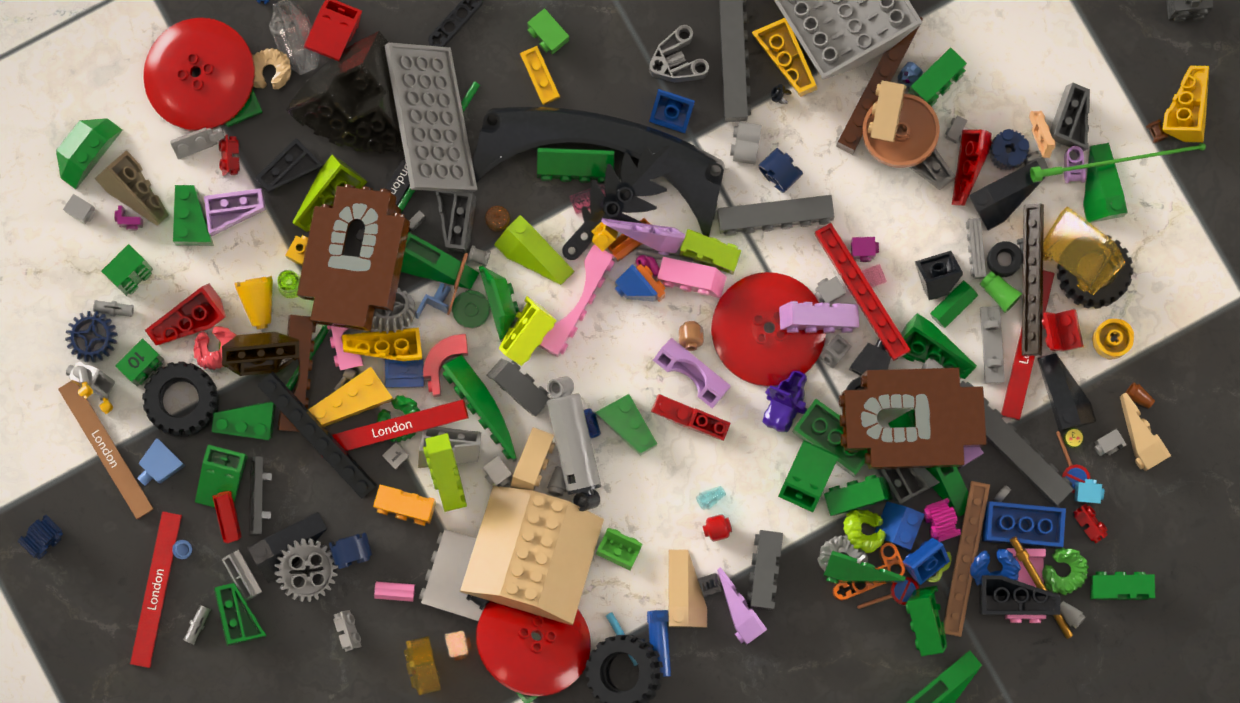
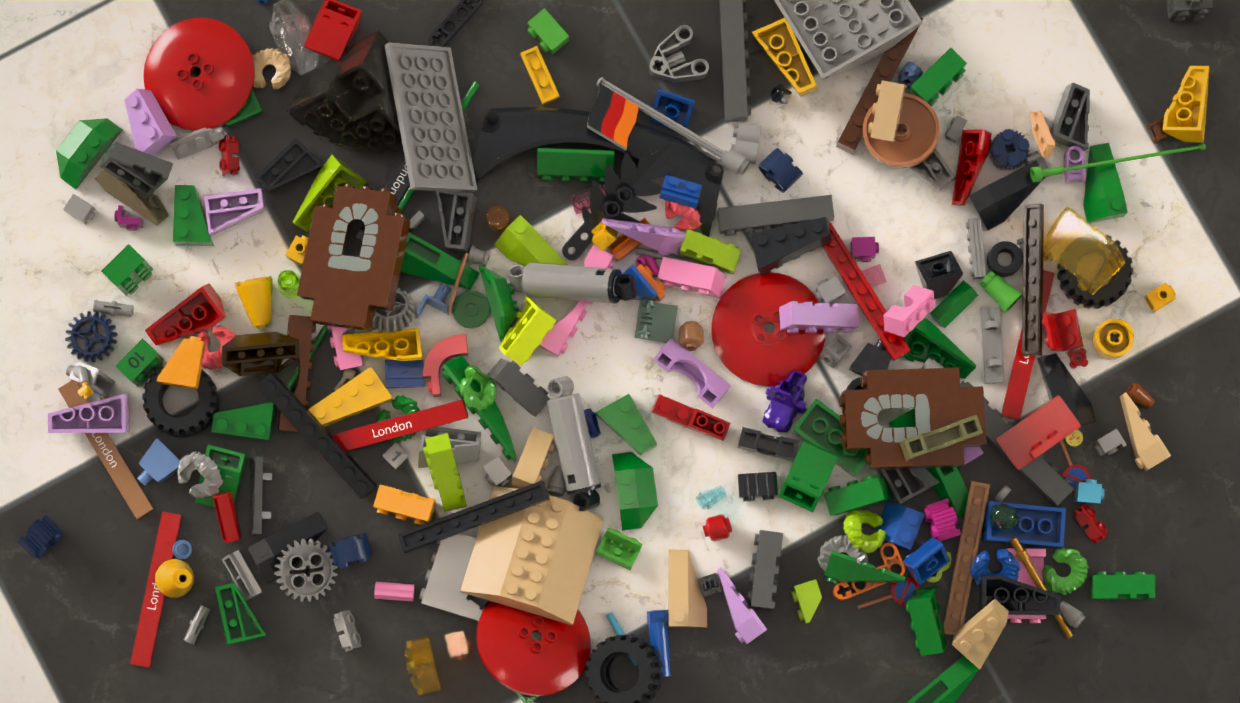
none -> lavender wedge [48,393,129,433]
none -> dark grey wedge [100,142,173,198]
none -> lavender wedge [124,88,177,156]
none -> yellow cone [155,559,194,598]
none -> light orange slope [157,336,206,390]
none -> light grey piece [177,451,223,499]
none -> black plate [398,480,550,553]
none -> bright green piece [459,365,497,411]
none -> light grey piece [508,262,637,304]
none -> flag [587,77,750,175]
none -> green wedge [612,452,658,531]
none -> sand green hinge [634,300,678,343]
none -> blue plate [659,174,702,209]
none -> coral piece [665,200,702,231]
none -> black arch [737,427,799,461]
none -> black brick [738,472,778,502]
none -> black wedge [751,217,832,276]
none -> lime slope [791,579,822,624]
none -> bright pink arch [883,285,936,337]
none -> olive arch [900,415,983,461]
none -> tan wedge [952,599,1009,669]
none -> clear green head [989,503,1019,531]
none -> red bracket [996,395,1081,470]
none -> red plate [1067,348,1088,369]
none -> yellow brick [1143,282,1176,313]

